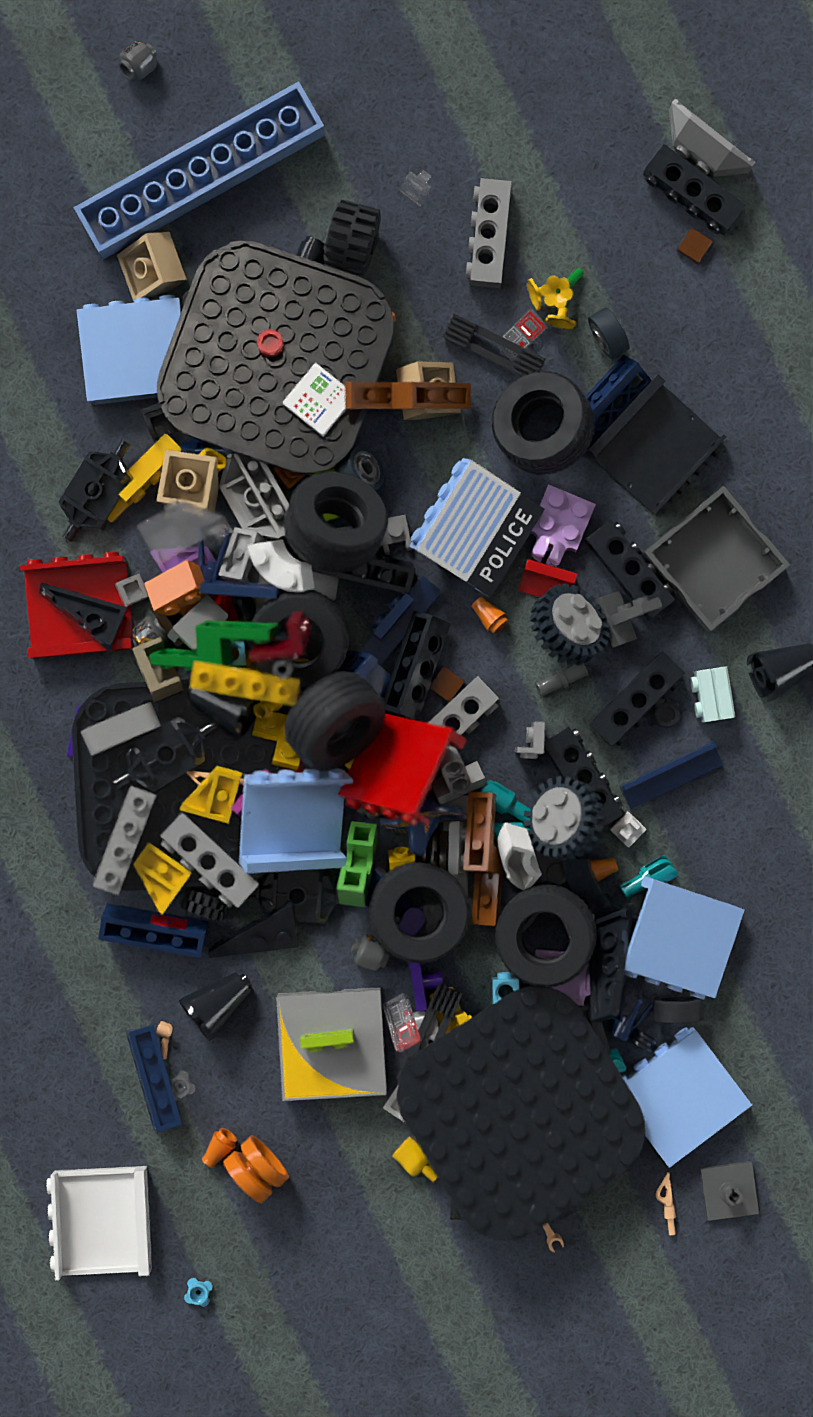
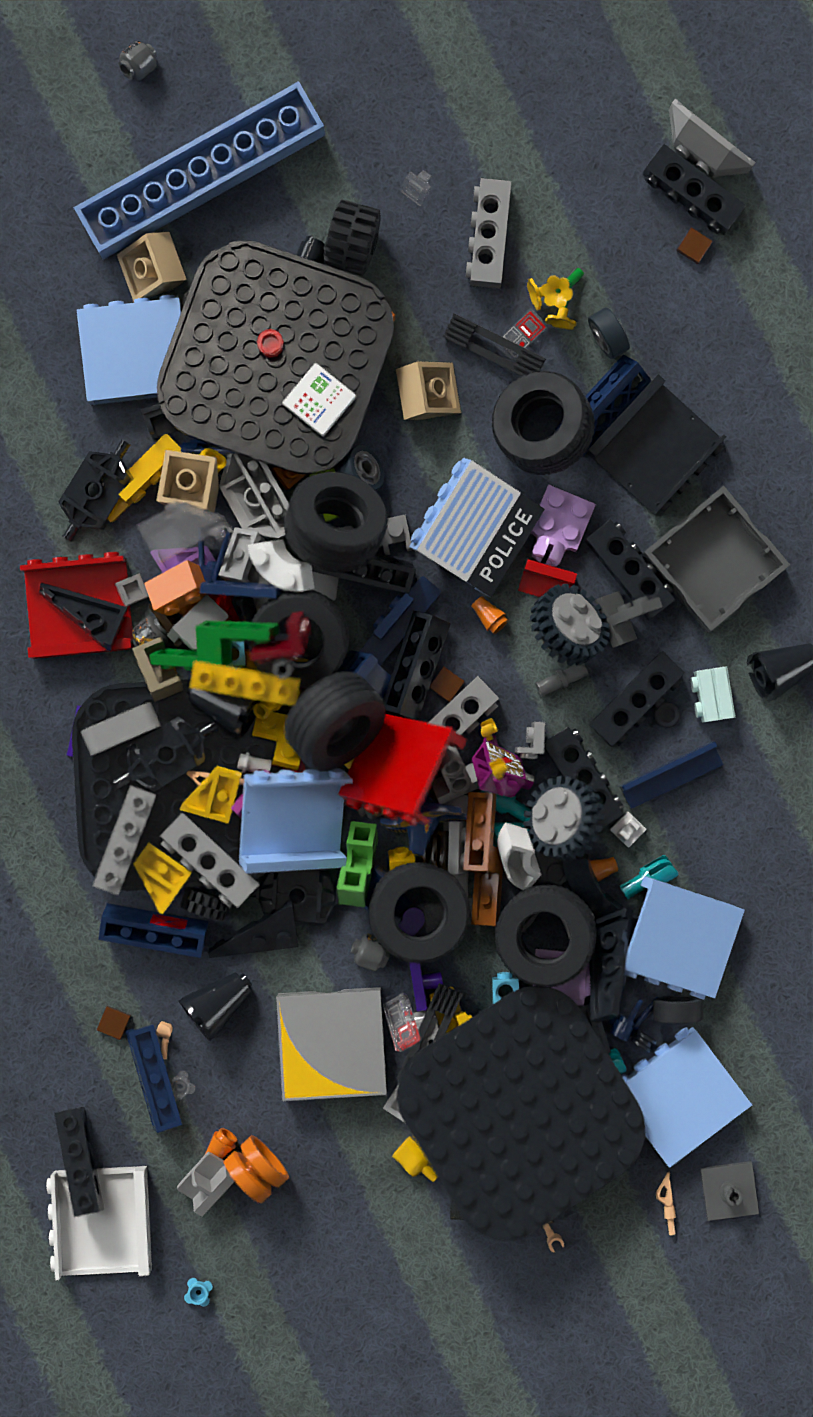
lime plate [300,1028,354,1052] -> none
dark orange bracket [345,382,471,409] -> none
none -> black brick [54,1107,104,1217]
none -> reddish brown tile [97,1005,131,1040]
none -> light grey panel [177,1152,235,1216]
none -> white pin [237,752,272,773]
none -> torso [472,718,534,798]

